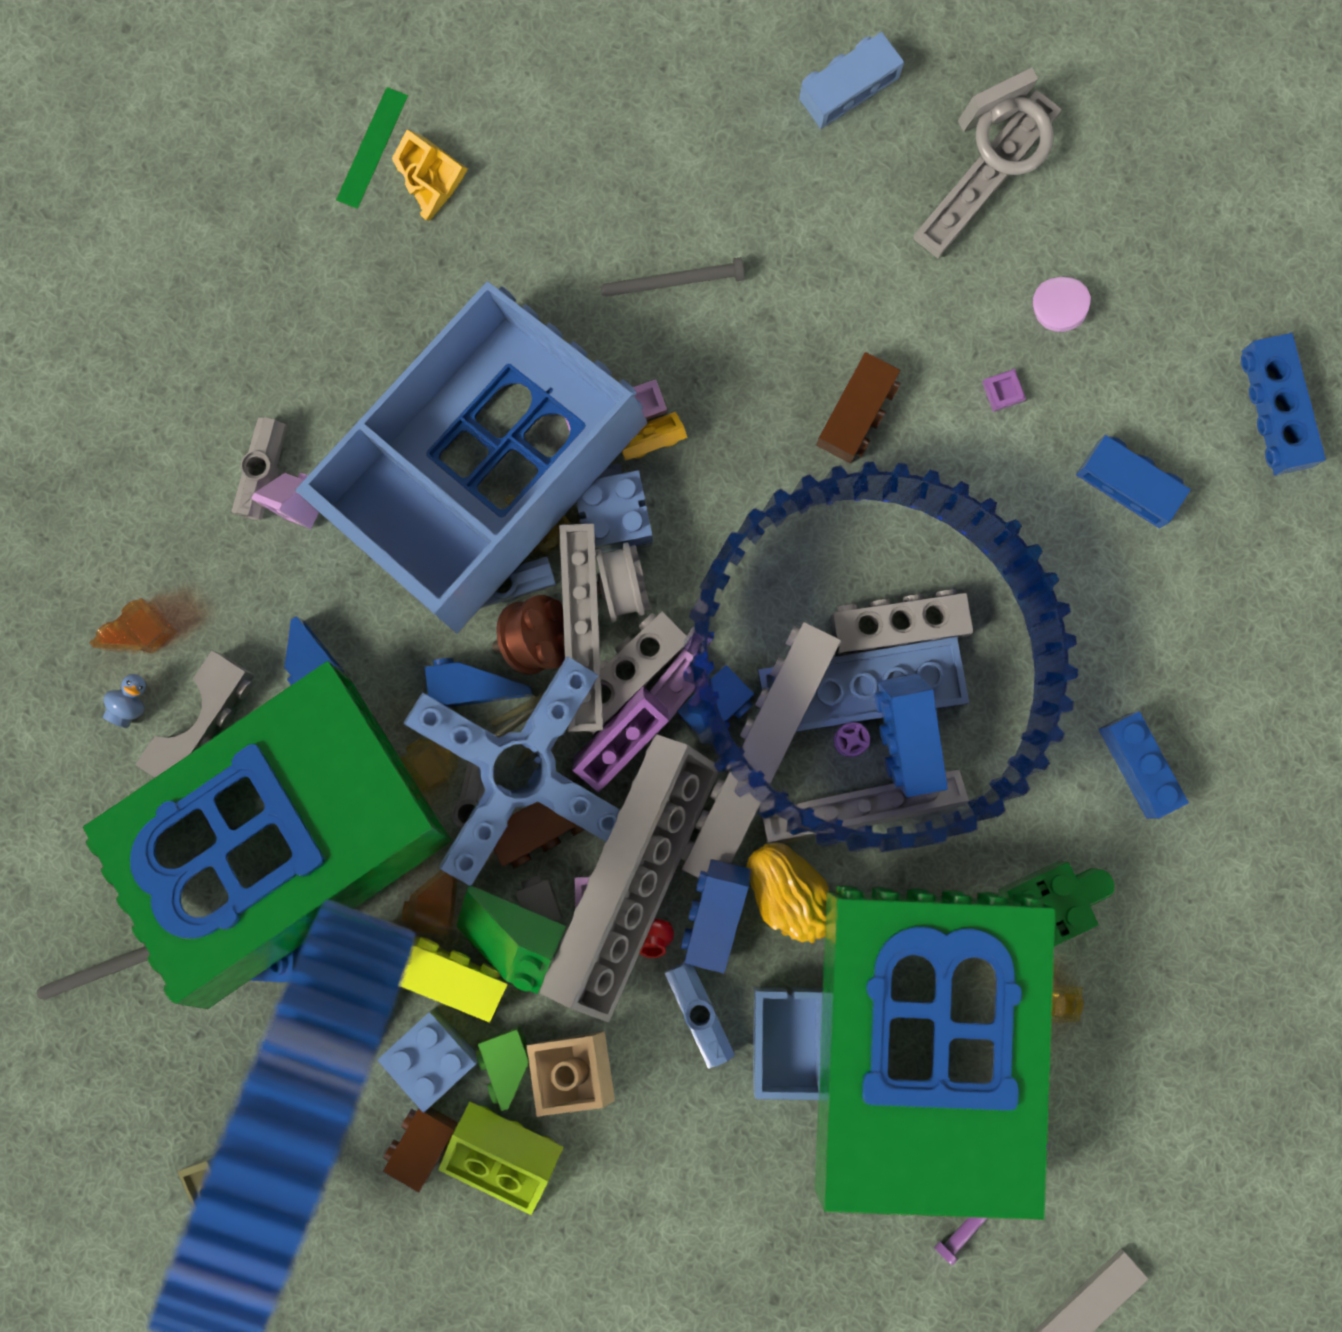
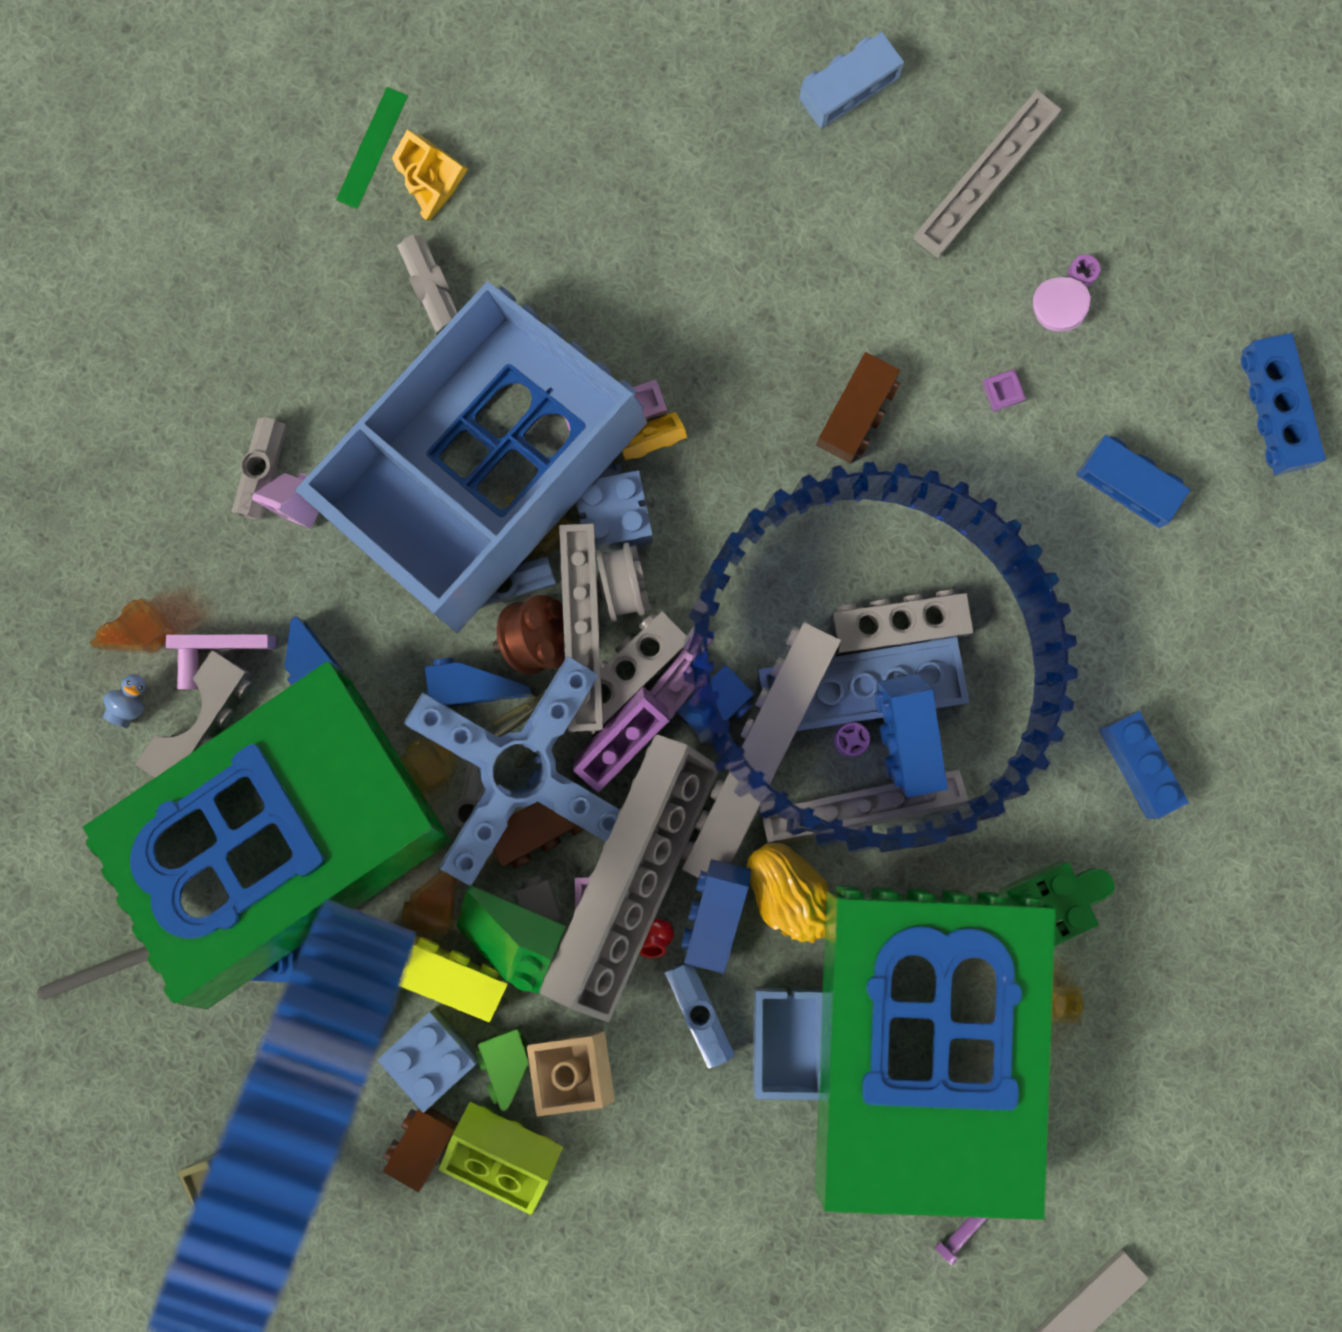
dark grey bar [600,257,744,297] -> none
light grey tile [958,68,1054,175] -> none
none -> lavender piece [166,635,276,689]
none -> light grey piece [397,235,458,335]
none -> medium lavender bush [1067,254,1100,287]

